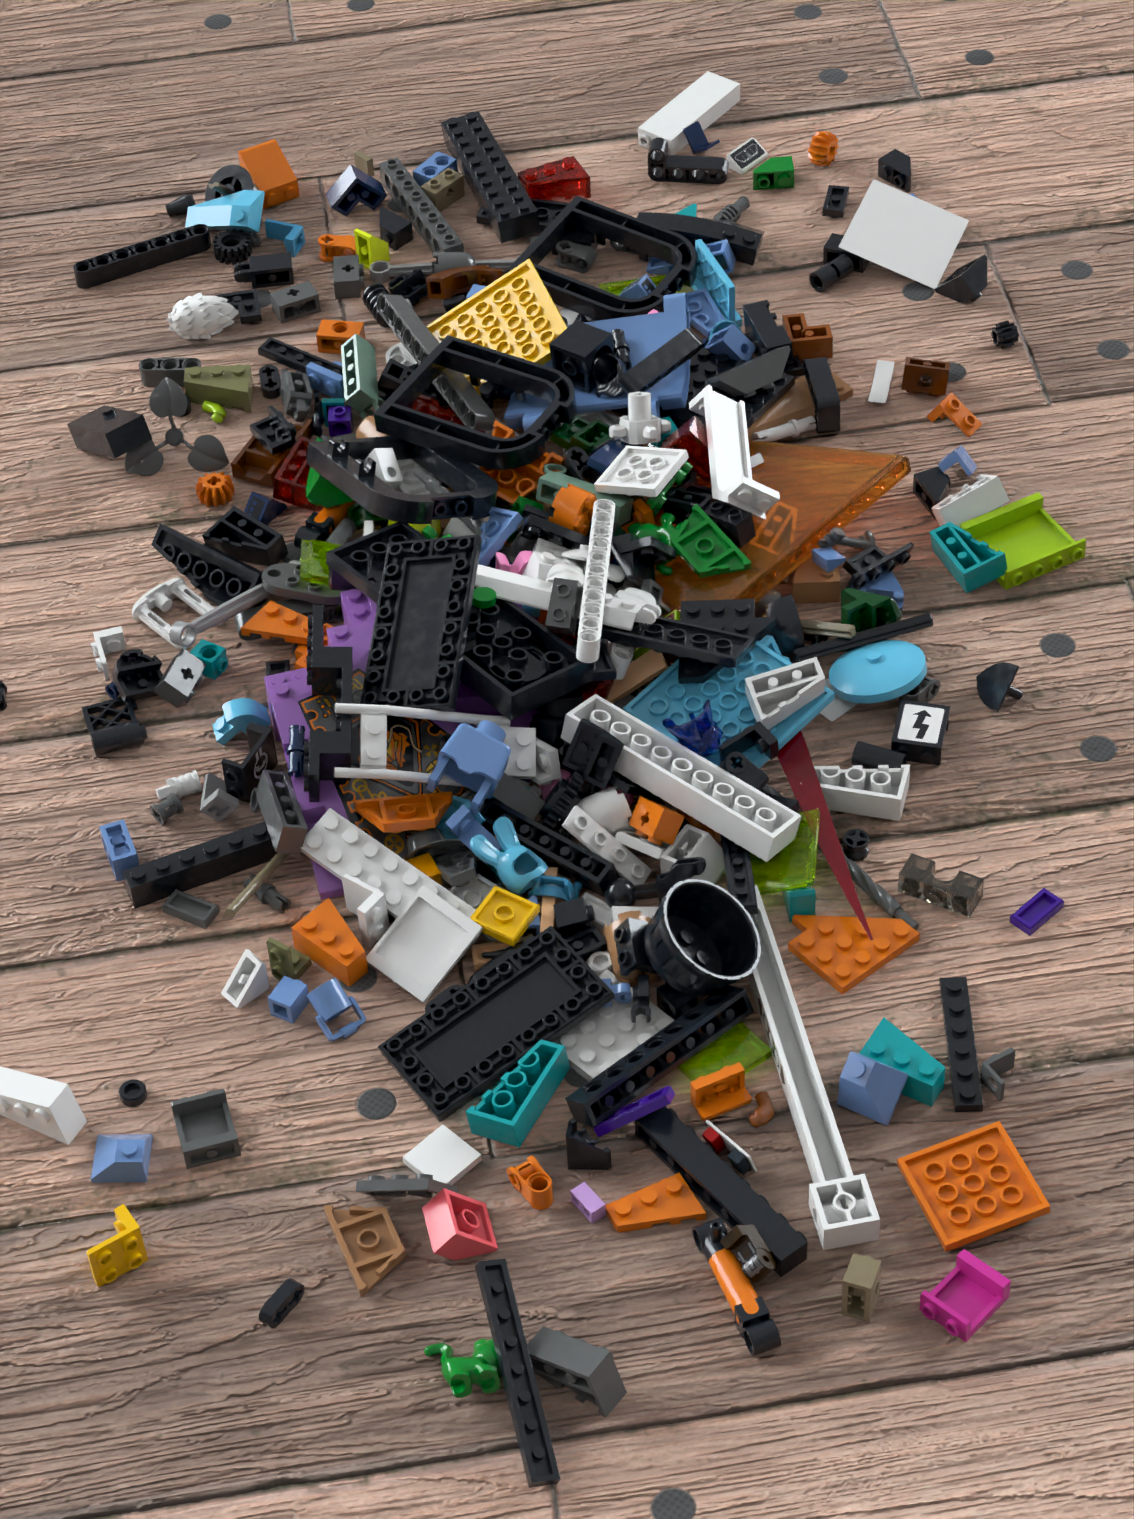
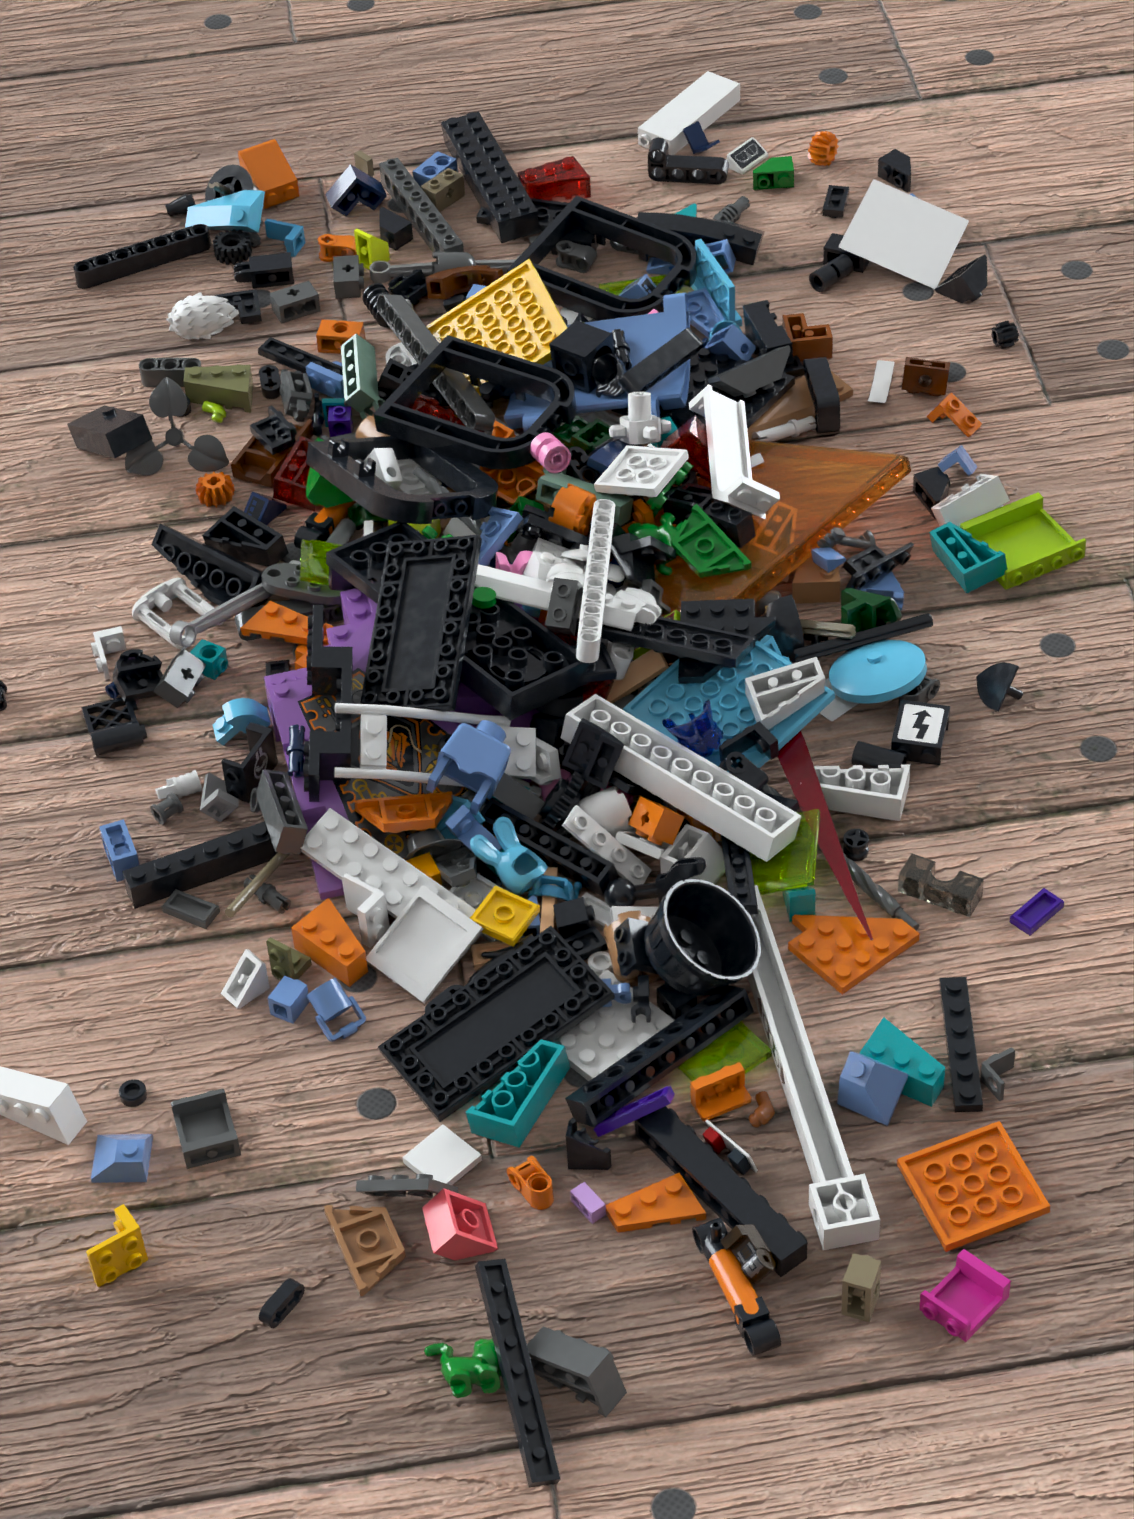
none -> bright pink wheel [530,432,571,473]

